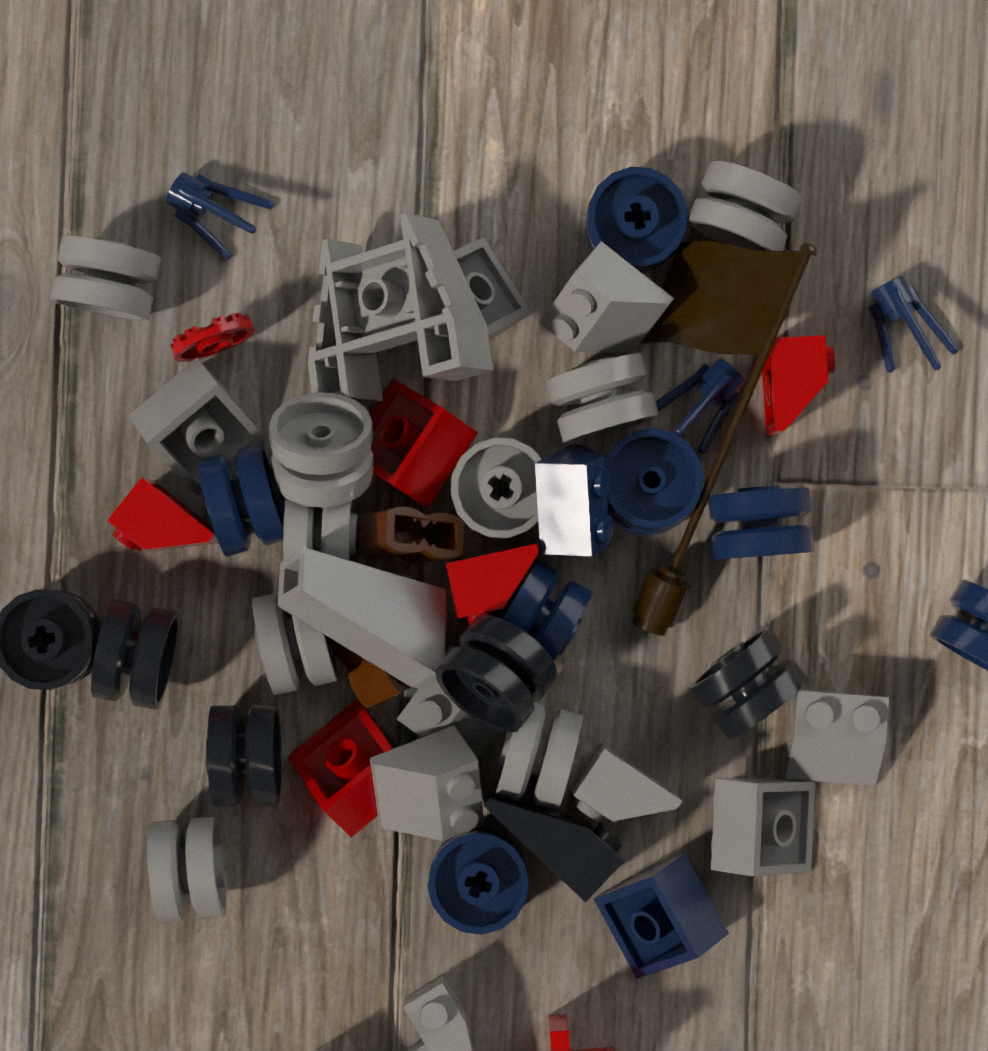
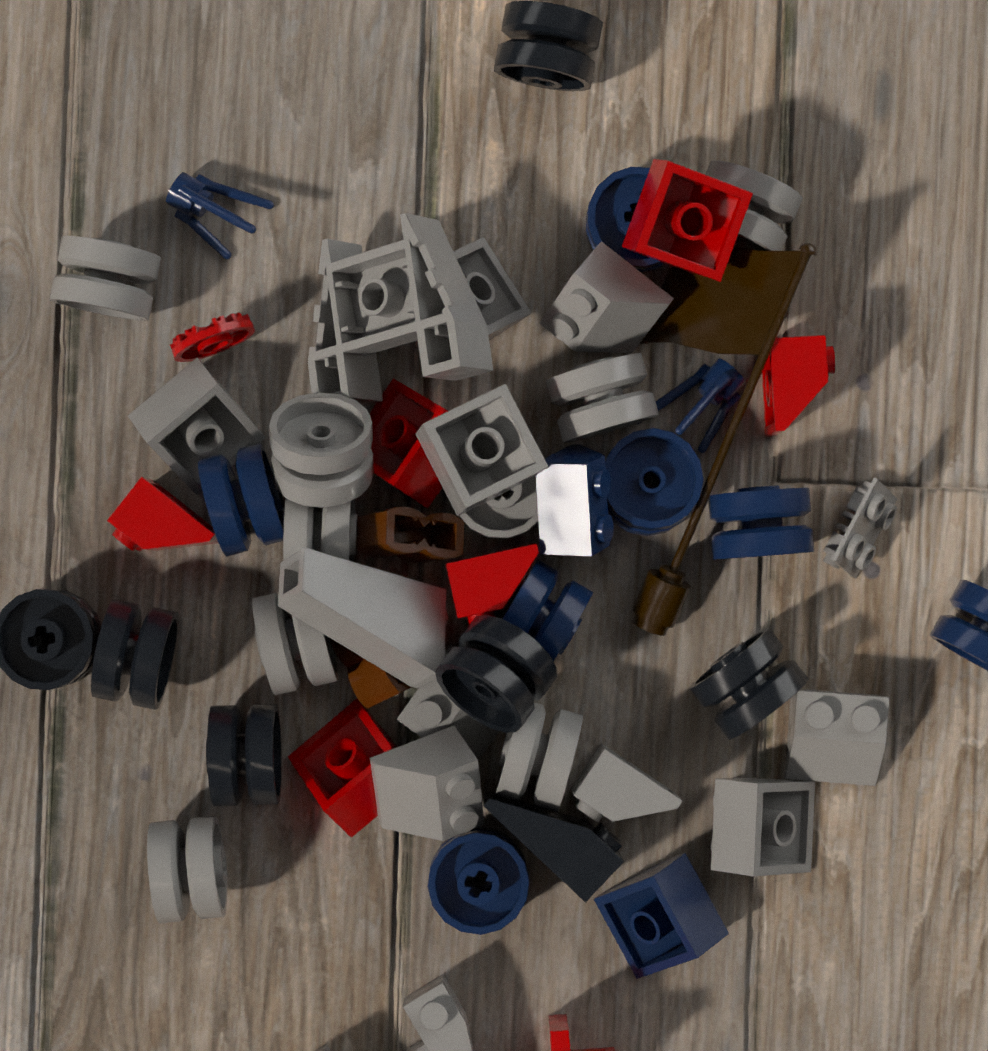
dark blue plant [868,276,958,373] -> none
none -> light grey slope [415,384,548,516]
none -> black wheel [494,0,603,91]
none -> red slope [622,159,753,282]
none -> light grey hinge [823,477,897,579]

